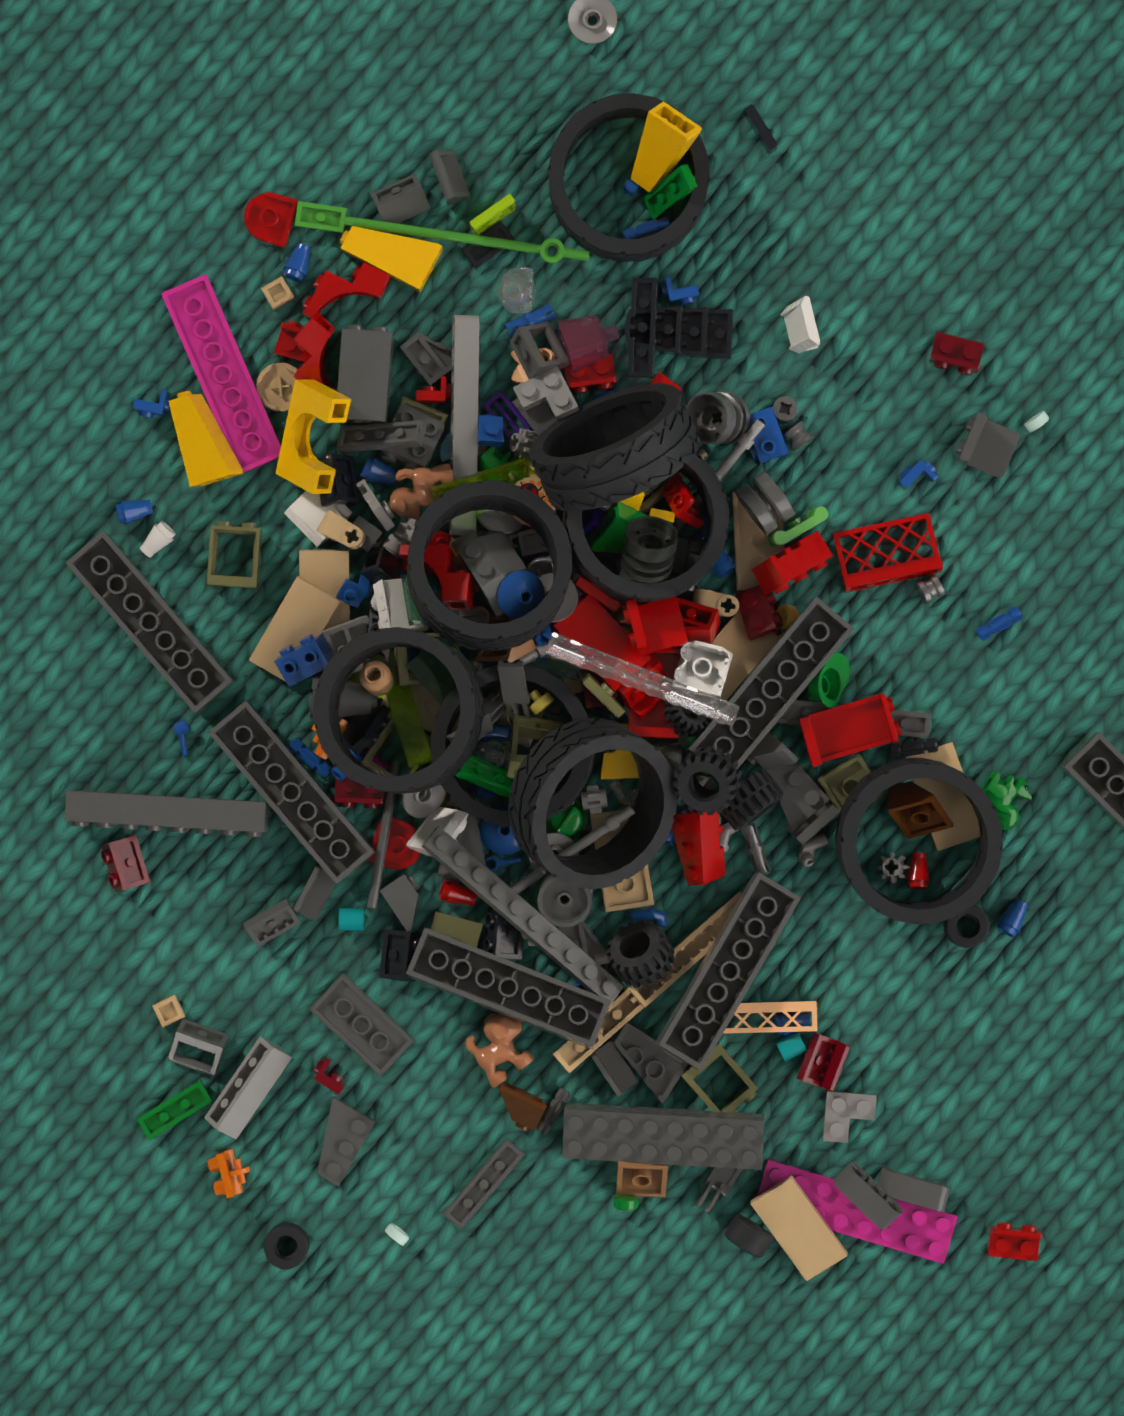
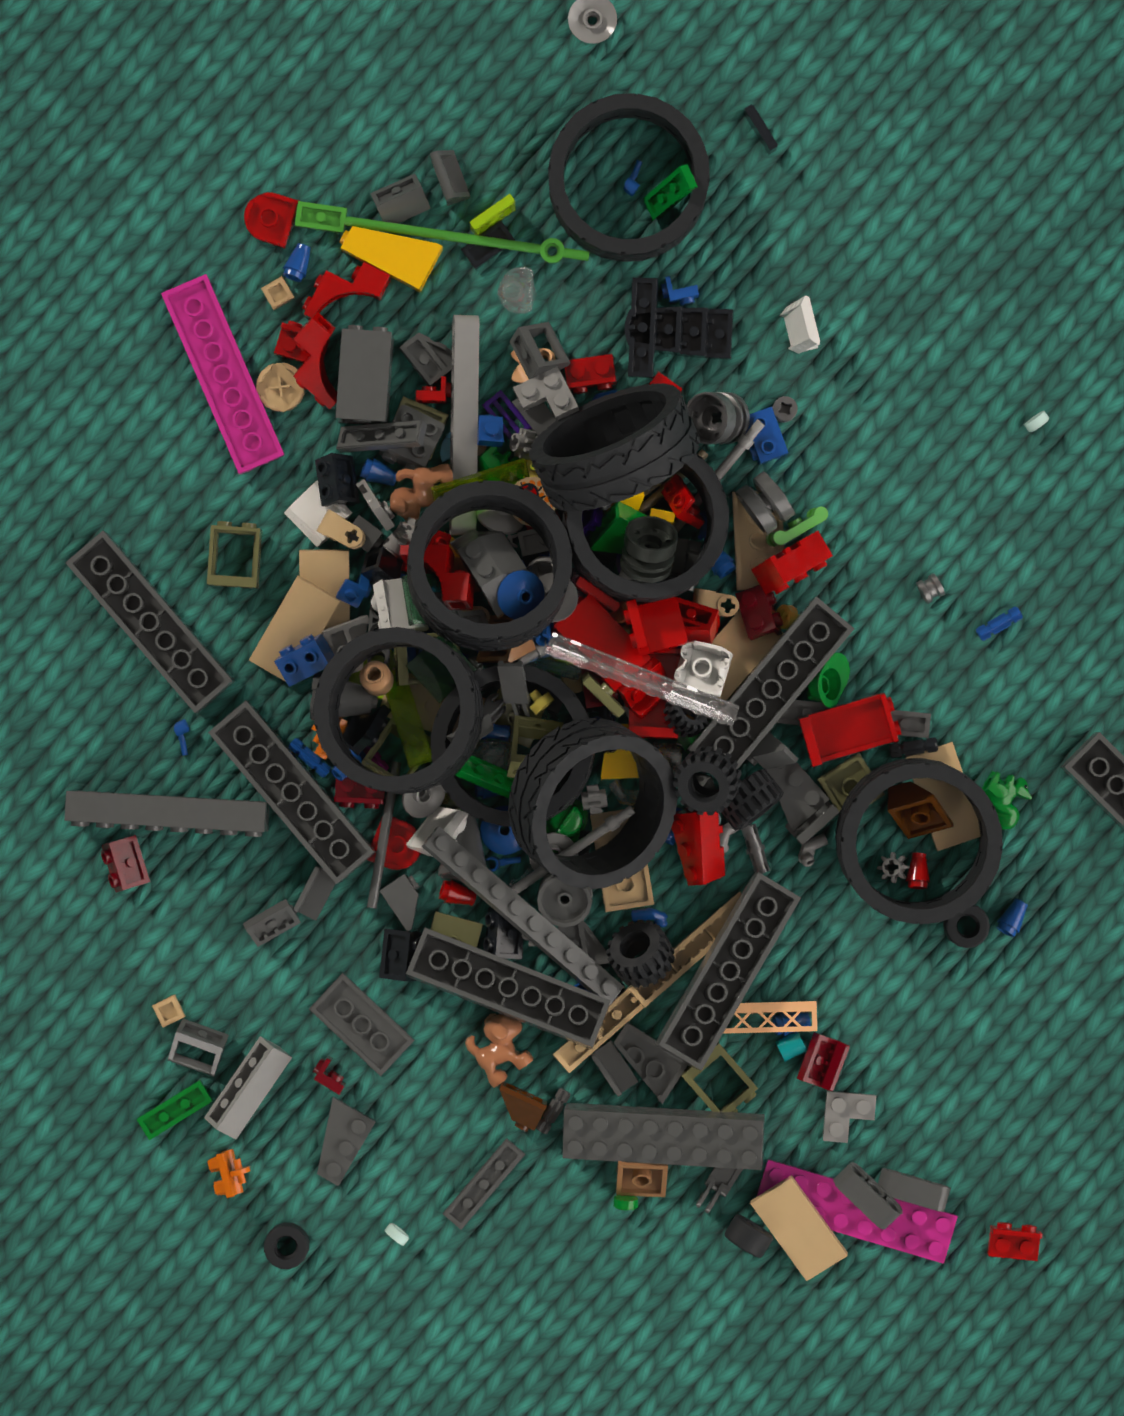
blue cone [115,499,153,525] -> none
blue bracket [133,390,172,419] -> none
white cone [140,521,176,558] -> none
yellow slope [168,391,243,487] -> none
yellow arch [275,379,351,494] -> none
teal beam [339,908,365,931] -> none
blue pin [504,304,555,338] -> none
clear pink torso [558,316,619,373] -> none
blue axle [623,216,671,239] -> none
yellow slope [631,101,702,192] -> none
flat silver wheel [783,421,814,452] -> none
red fence [833,513,943,593] -> none
blue bracket [898,460,938,490] -> none
dark red bracket [929,332,985,376] -> none
dark grey bracket [955,412,1020,478] -> none

